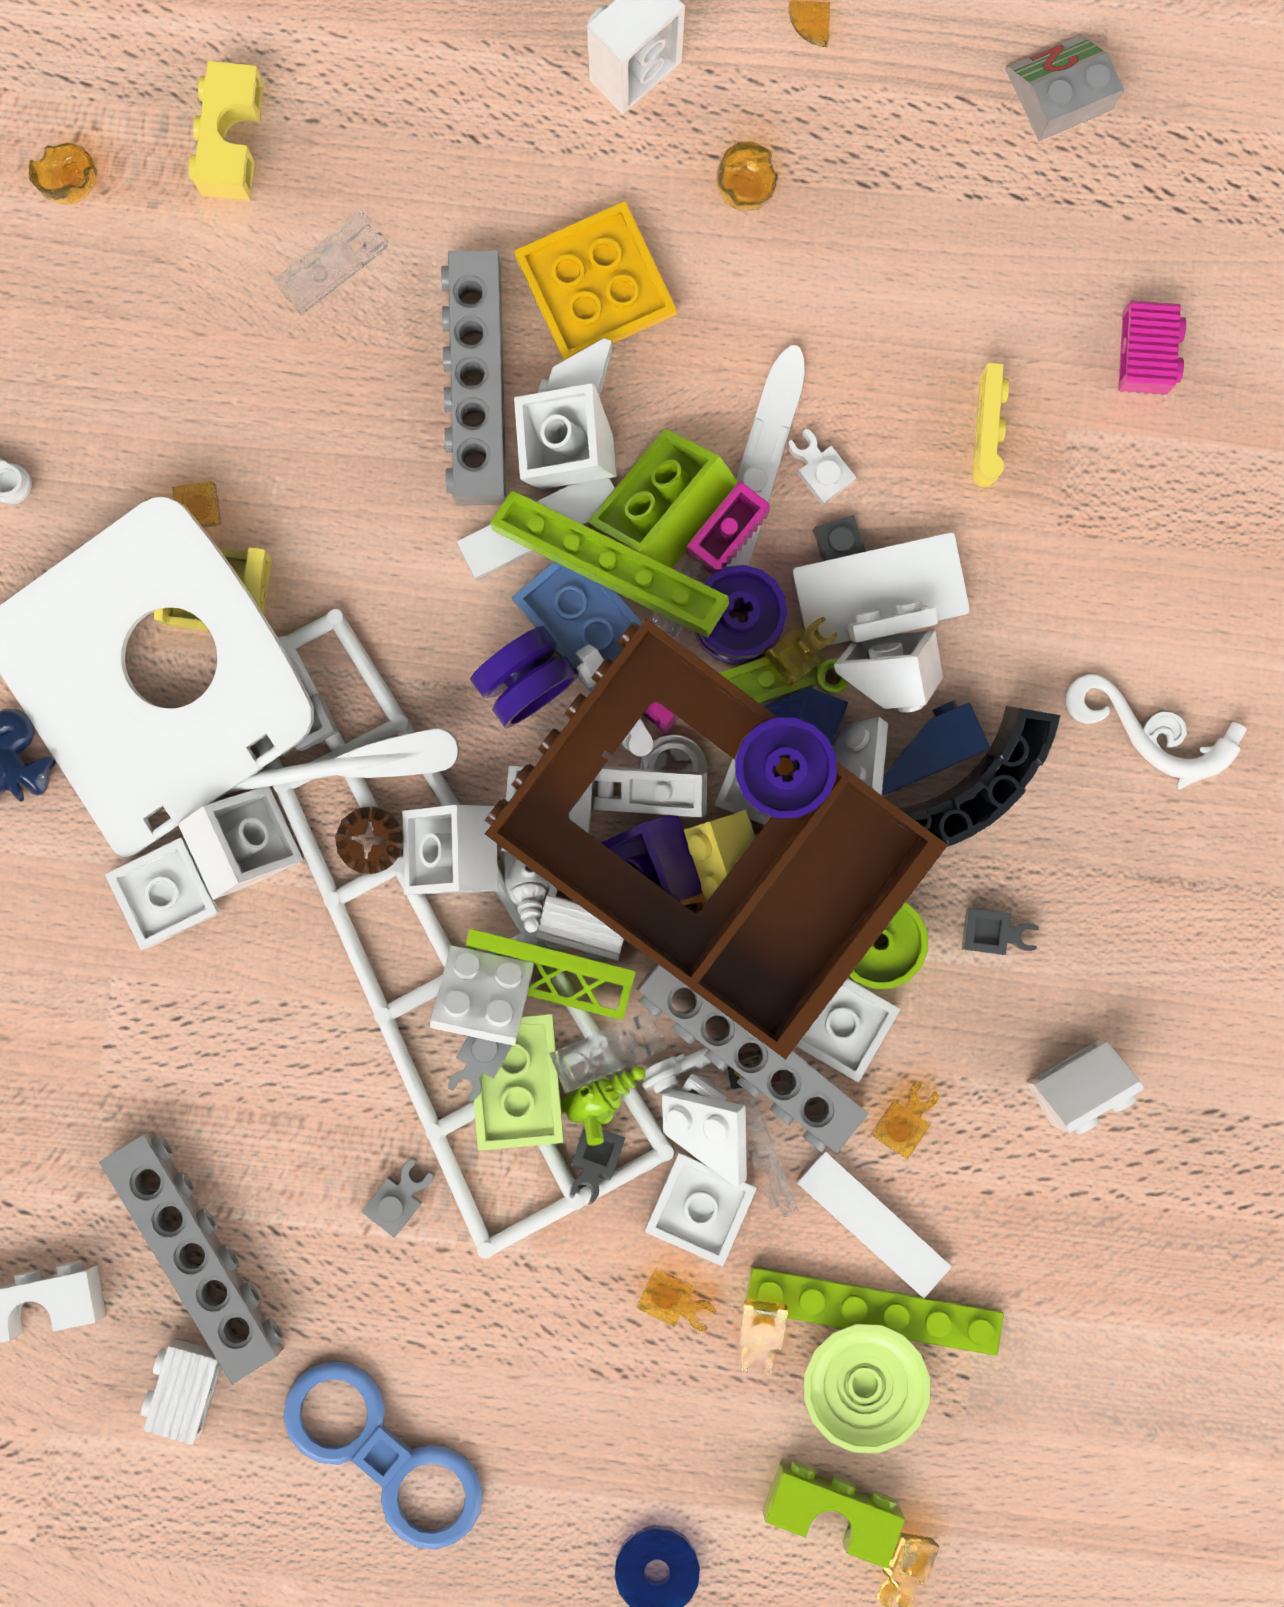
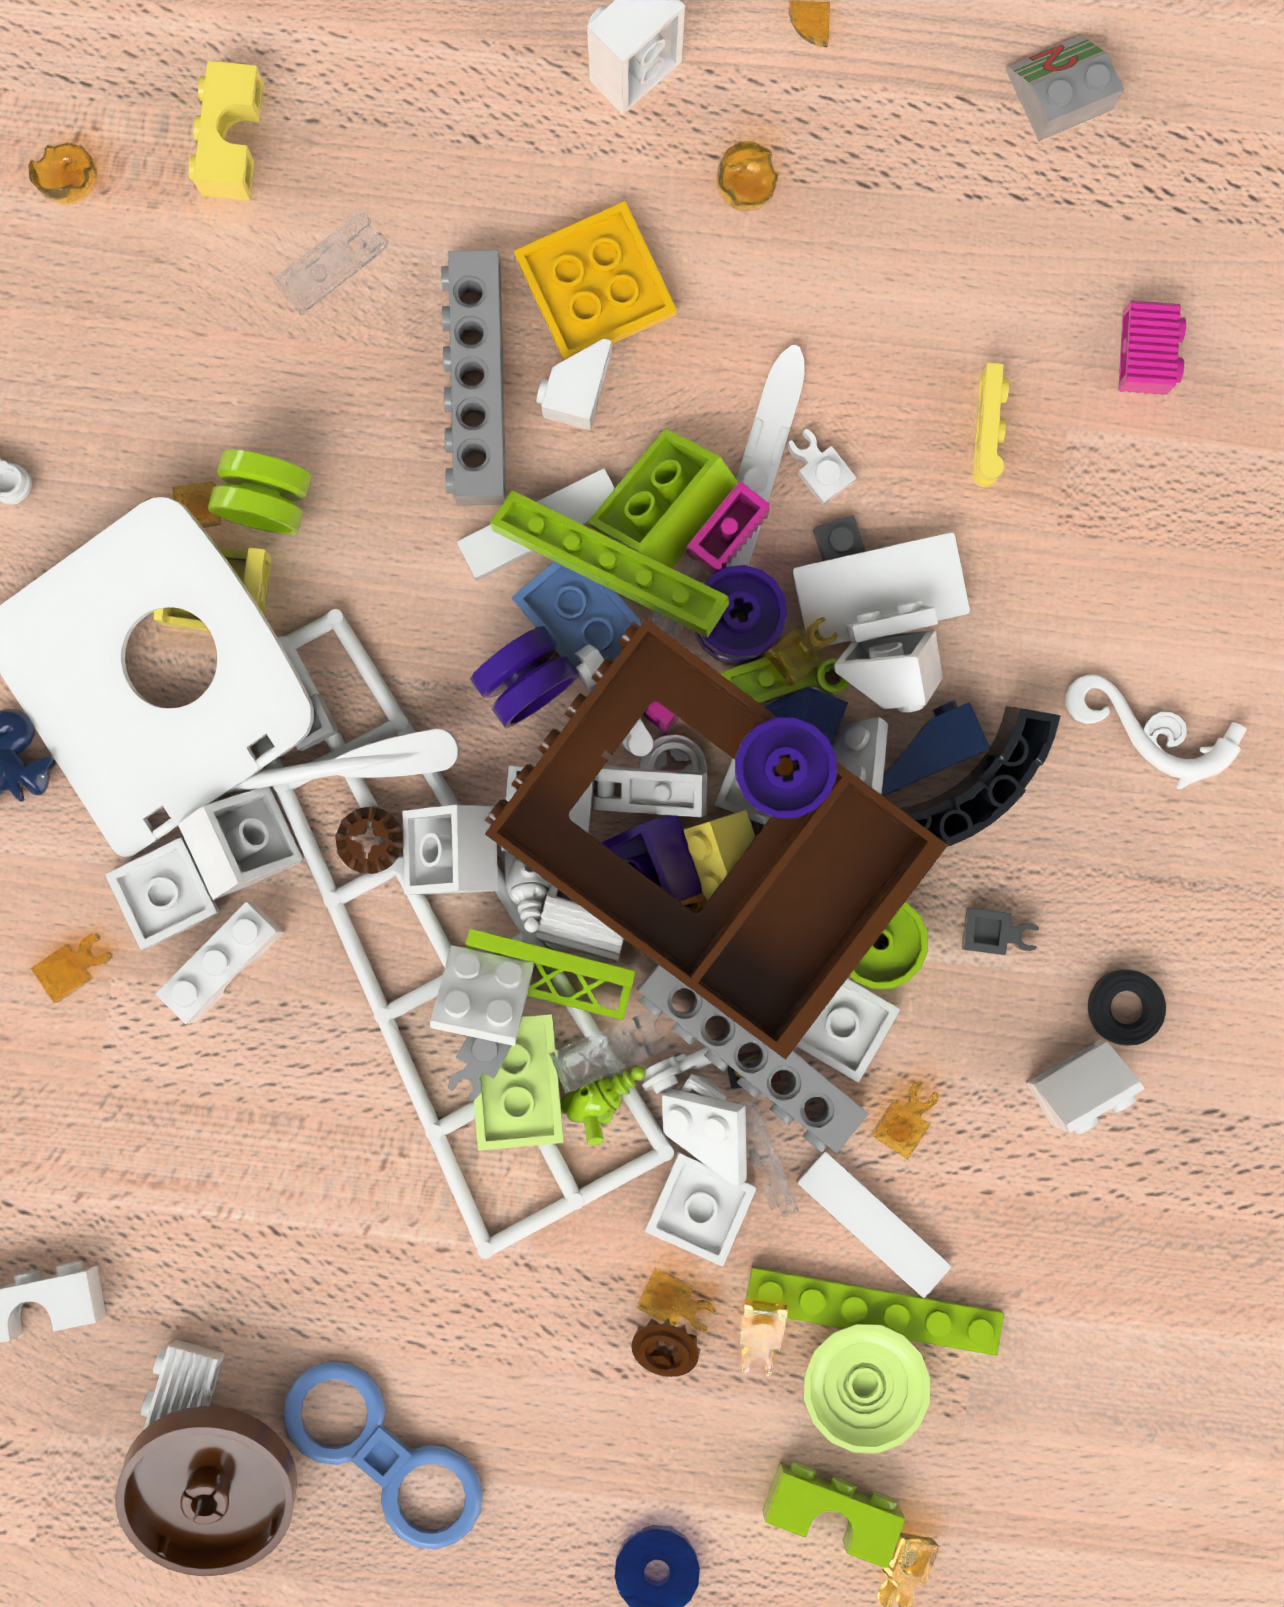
light grey brick [99,1131,284,1384] -> none
light grey plate [361,1157,435,1238] -> none
white slope [514,383,616,490] -> none
dark grey plate [569,1126,625,1205] -> none
none -> clear yellow plate [30,934,113,1003]
none -> piece [115,1406,297,1576]
none -> white arch [155,902,285,1024]
none -> lime wheel [208,449,312,535]
none -> reddish brown gear [631,1318,701,1377]
none -> black tyre [1088,970,1166,1046]

